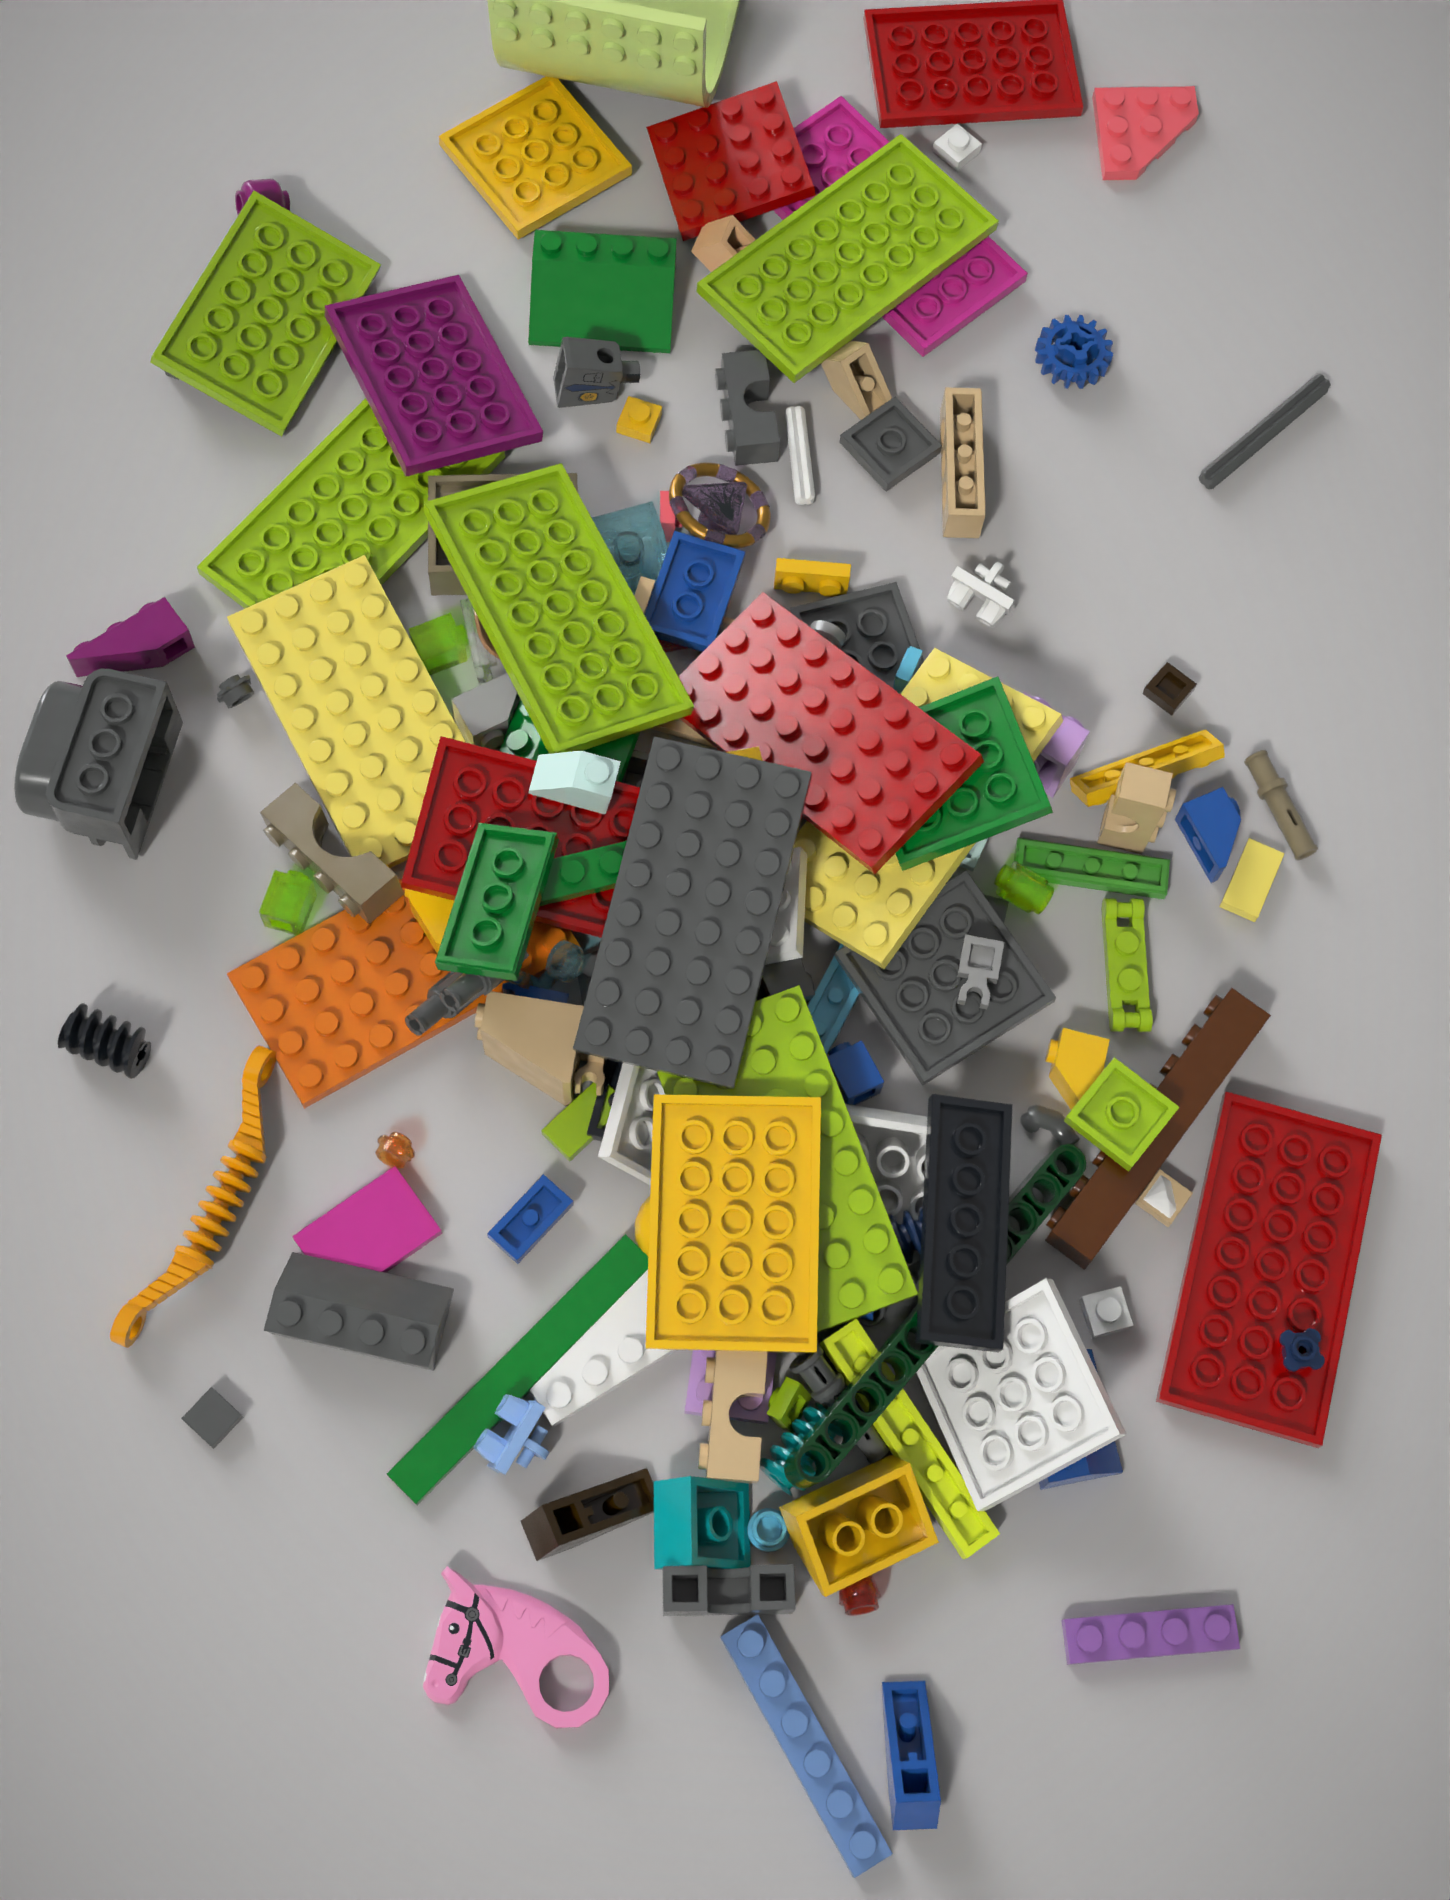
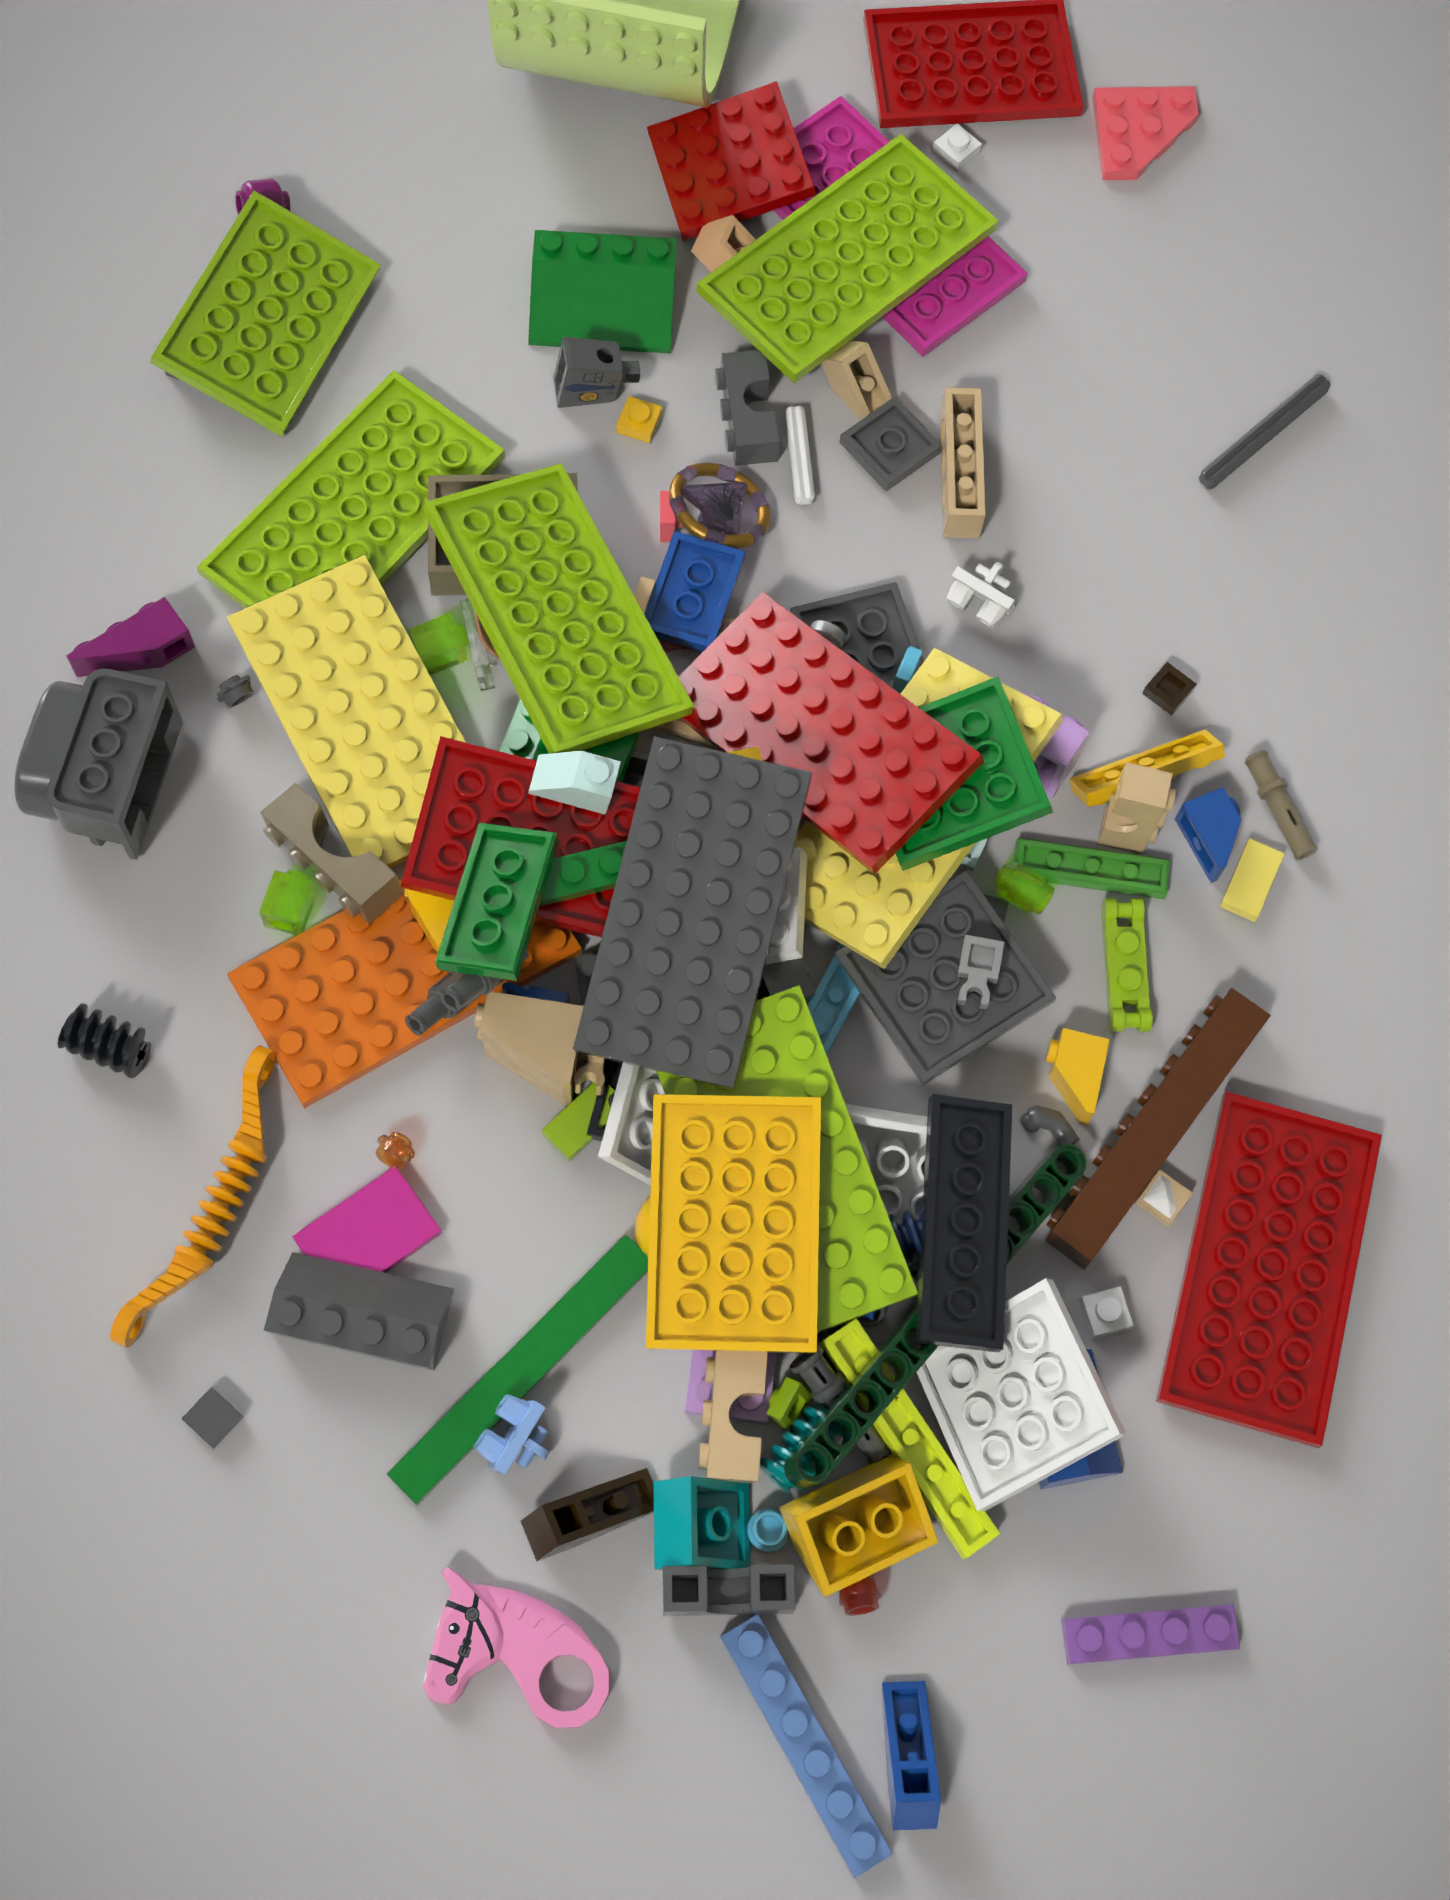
magenta plate [325,275,543,477] -> none
yellow plate [438,76,632,240] -> none
light grey slope [452,673,520,751] -> none
blue plate [487,1174,574,1264] -> none
clear light blue plate [505,940,585,990] -> none
white wing [530,1270,676,1428] -> none
clear light blue slope [592,501,668,595] -> none
yellow plate [774,558,851,597] -> none
blue brick [827,1040,884,1105] -> none
blue gear [1035,315,1113,389] -> none
lime plate [1064,1057,1179,1172] -> none
dark blue plate [1279,1328,1325,1372] -> none

